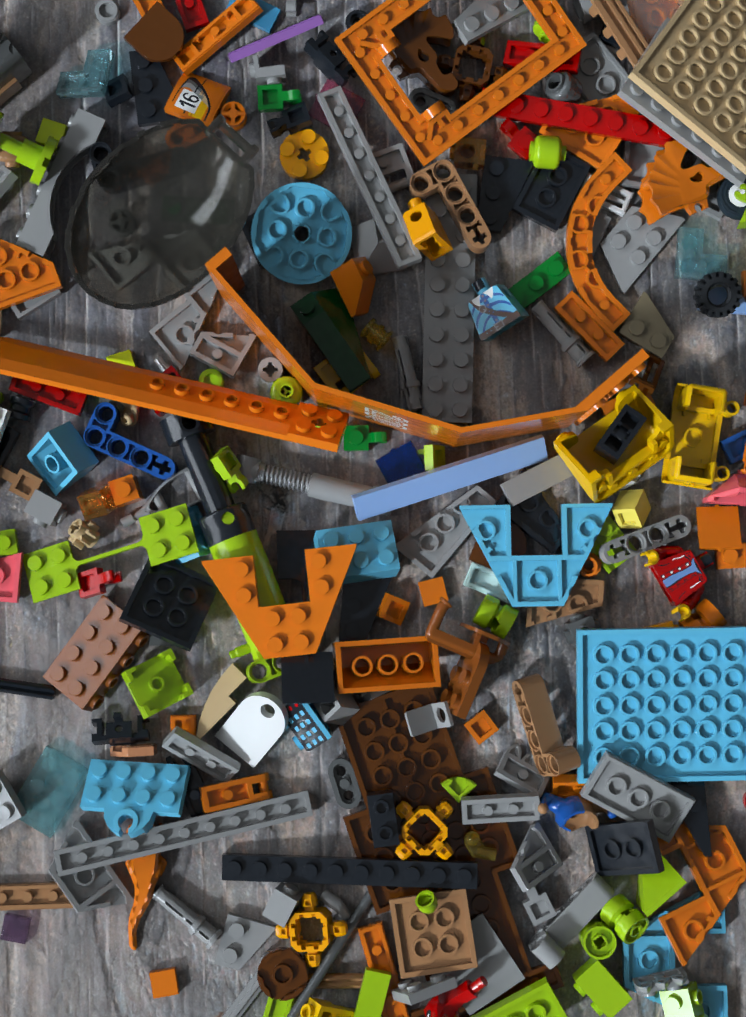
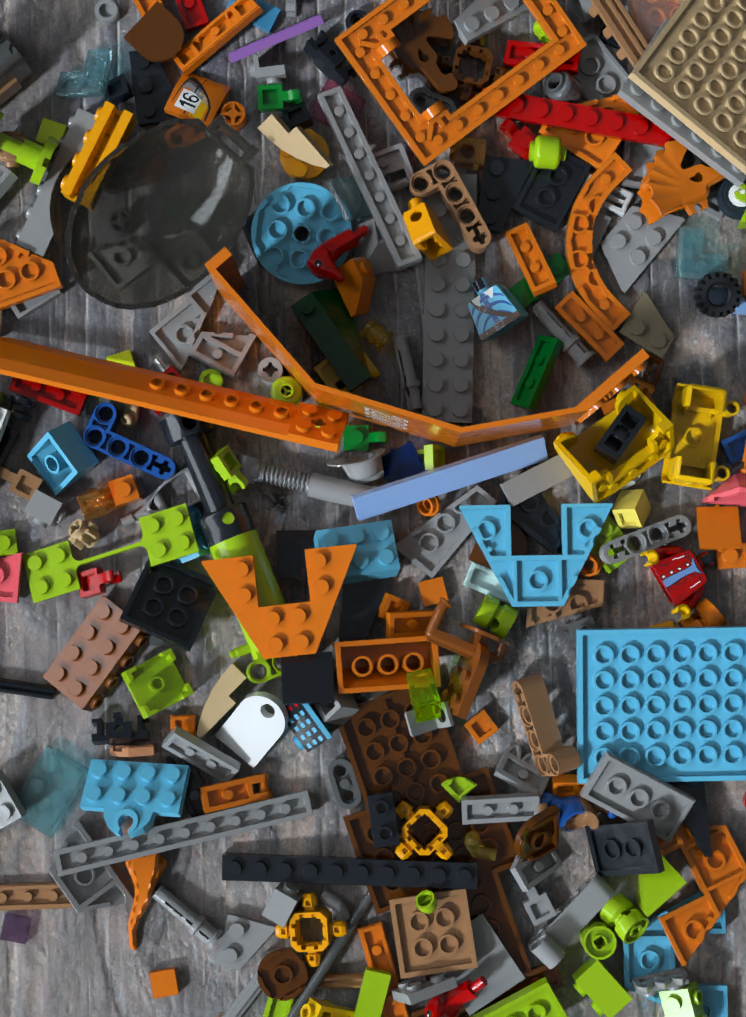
none -> light orange brick [60,101,137,211]
none -> tan slope [258,114,334,169]
none -> red animal [306,225,370,283]
none -> clear light blue piece [326,176,372,221]
none -> light grey piece [326,448,386,483]
none -> orange plate [386,609,434,638]
none -> clear neon green slope [405,668,441,723]
none -> orange plate [416,496,441,516]
none -> orange plate [504,222,557,297]
none -> green plate [510,335,563,412]
none -> reddish brown tile [514,805,560,862]

